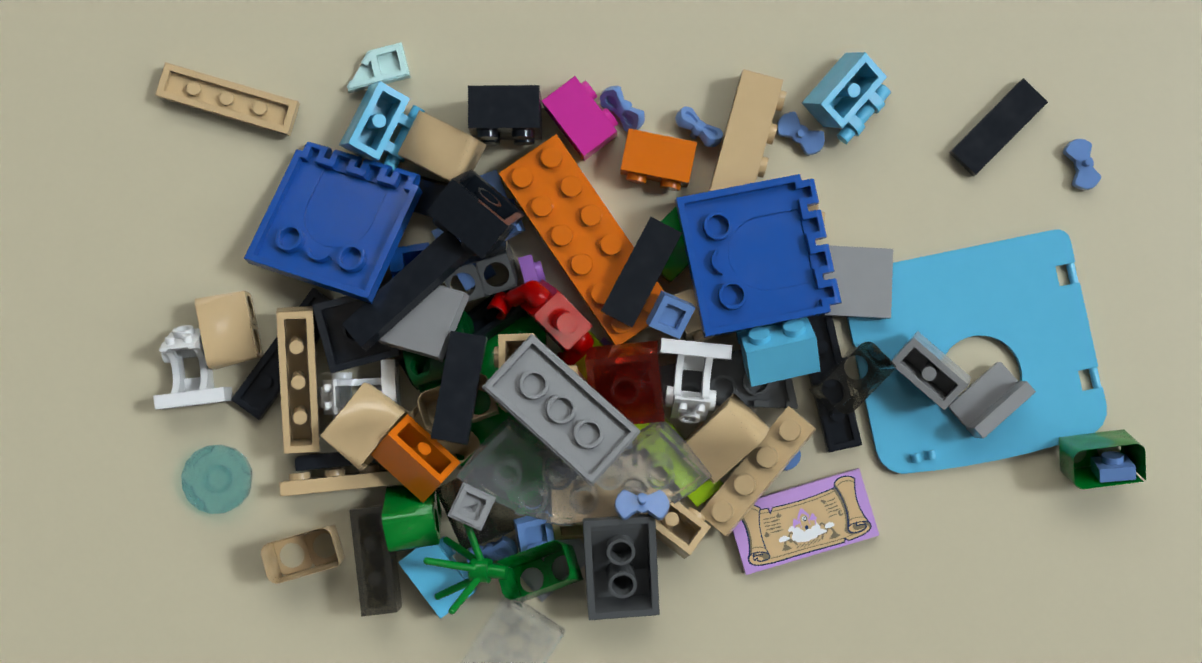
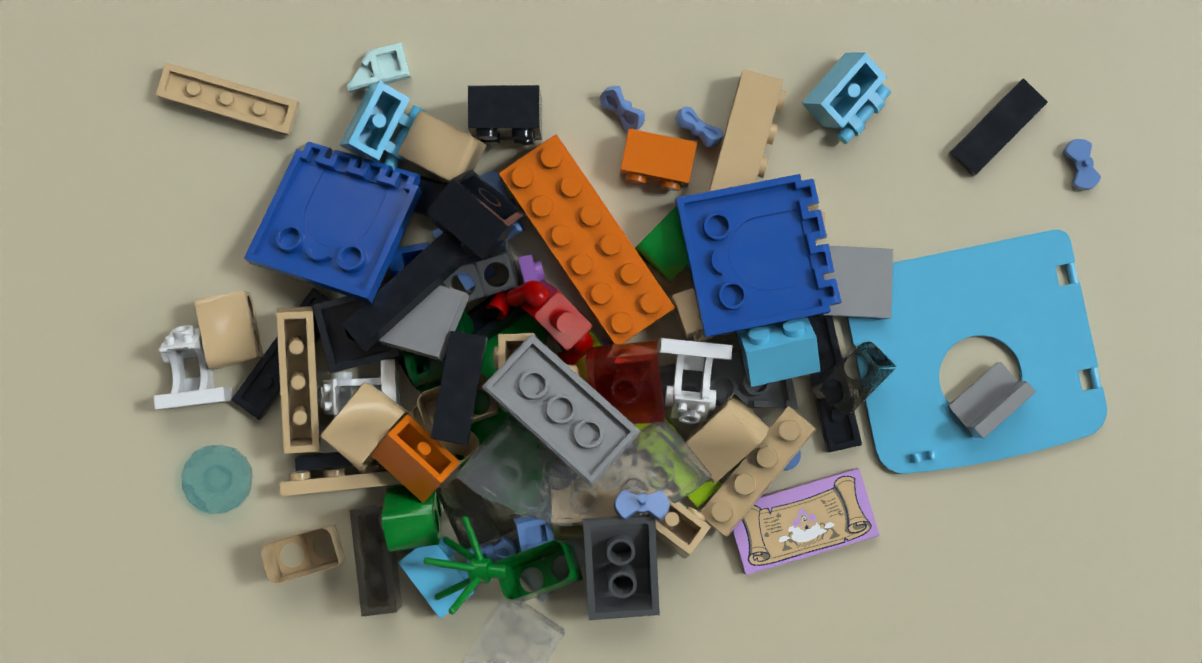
light grey tile [447,482,496,531] -> none
dark pink brick [542,76,618,161] -> none
black tile [601,217,682,328] -> none
medium blue plate [646,290,696,339] -> none
medium blue piece [777,111,825,156] -> none
light grey brick [890,331,971,410] -> none
green piece [1059,429,1146,489] -> none
medium blue plate [1090,451,1136,483] -> none

